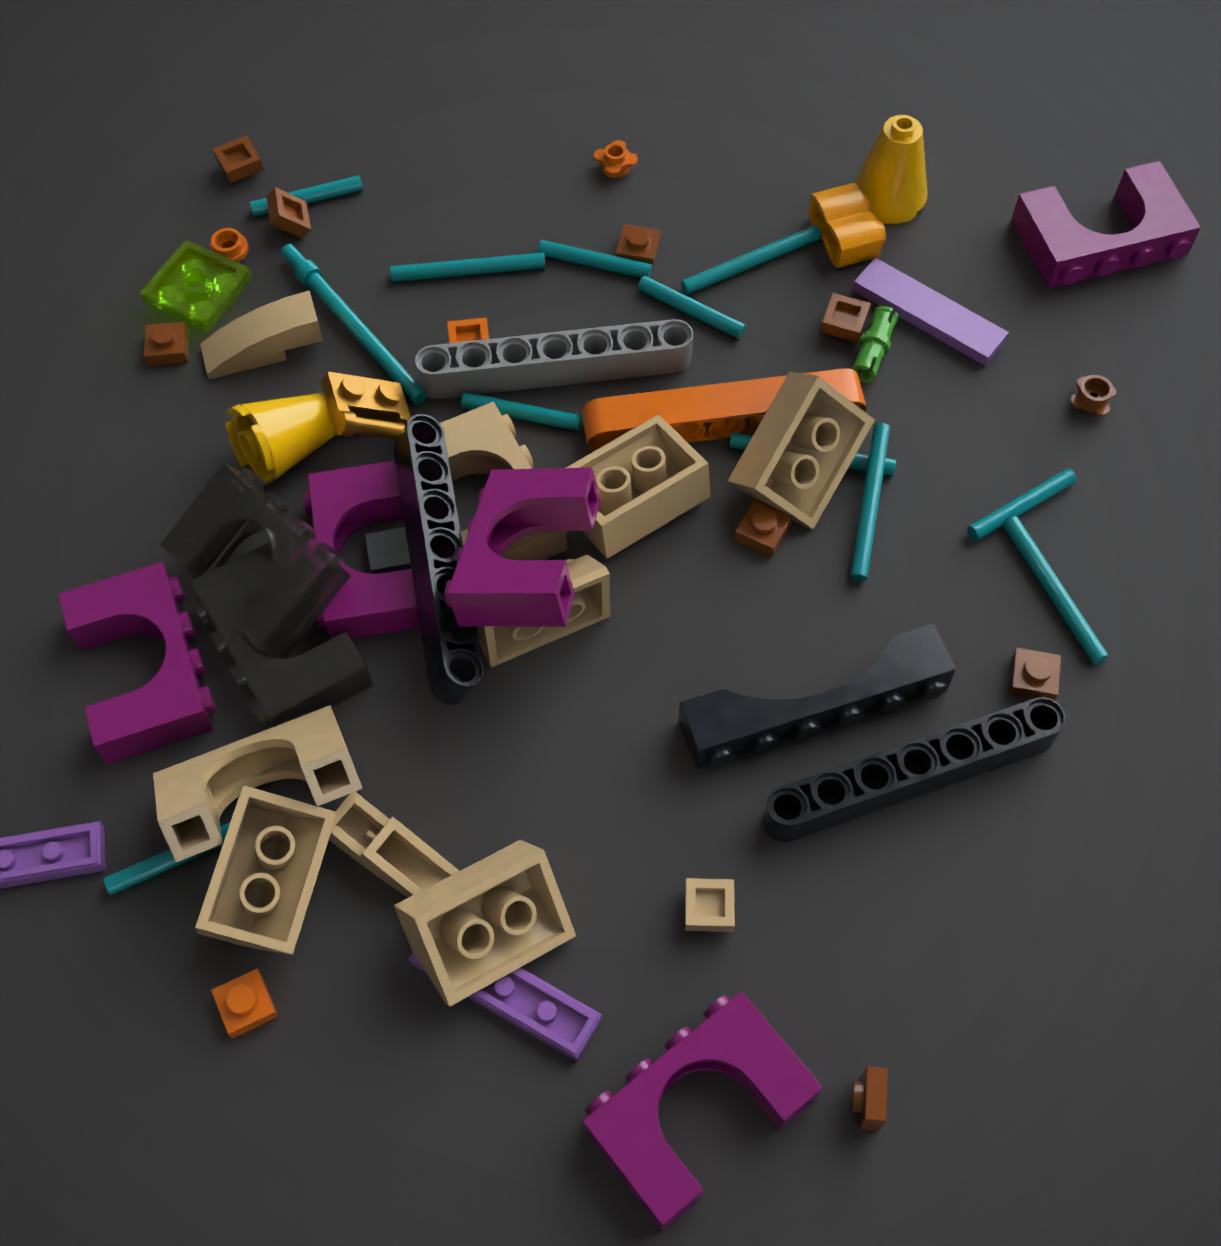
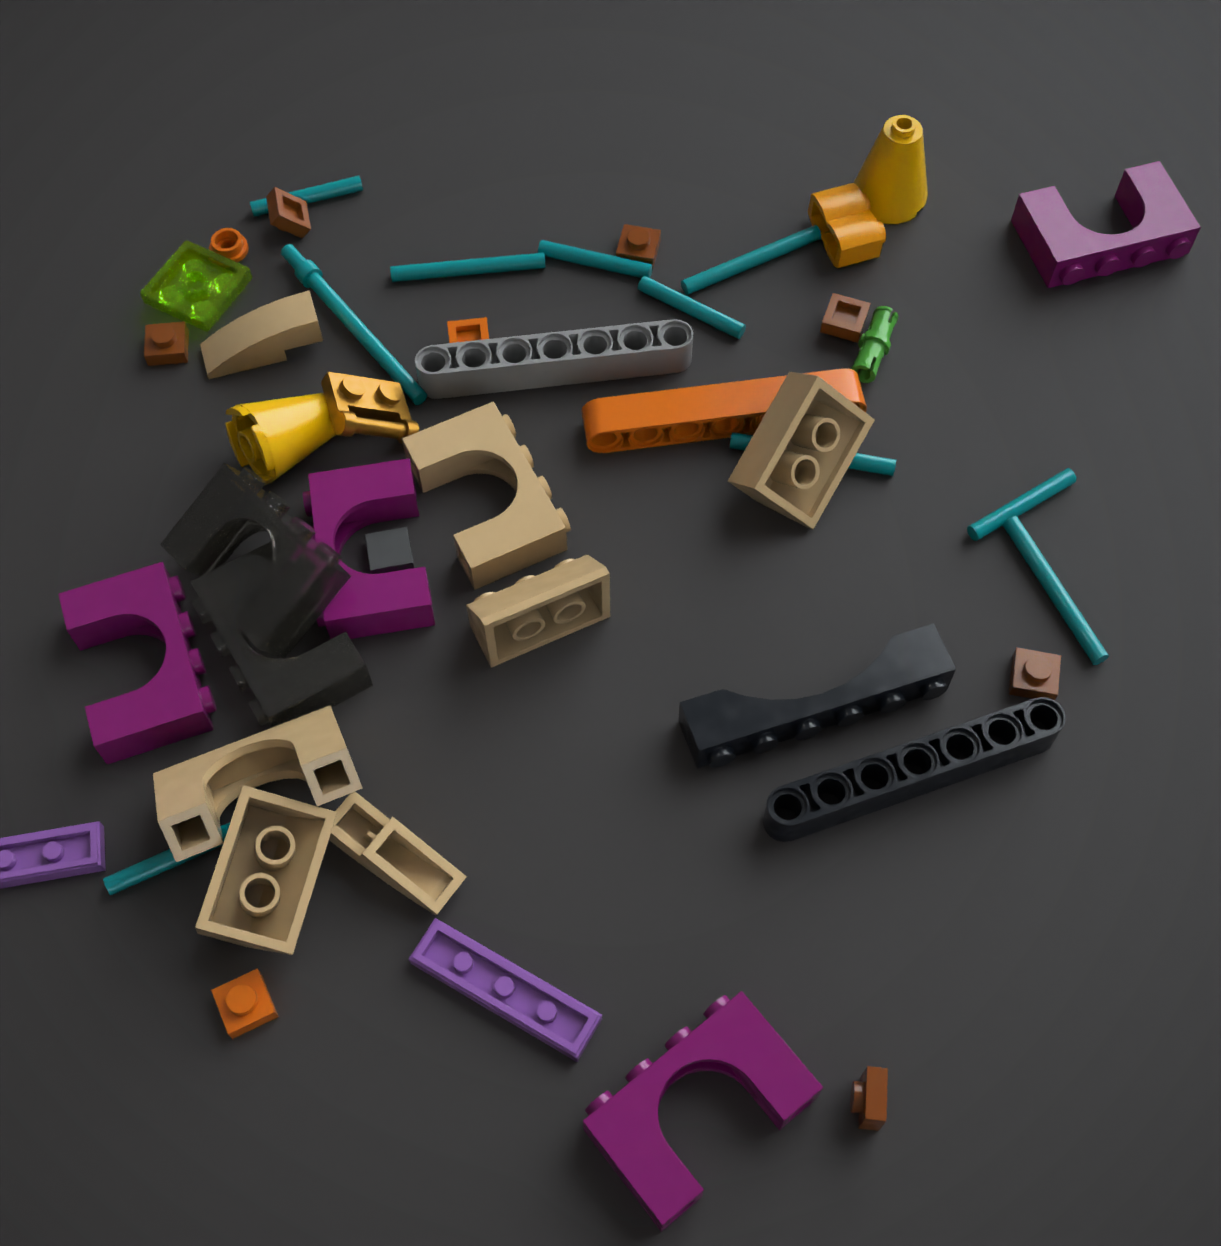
dark orange plate [212,135,264,183] -> none
black beam [393,414,484,705] -> none
tan slope [394,840,576,1007] -> none
magenta arch [445,467,601,627] -> none
teal bar [461,392,583,431] -> none
tan slope [566,414,711,559] -> none
orange plate [594,140,638,178] -> none
tan plate [685,878,735,932] -> none
dark orange plate [734,500,792,557] -> none
teal bar [850,423,890,581] -> none
tile [852,257,1009,366] -> none
dark orange plate [1070,375,1116,417] -> none

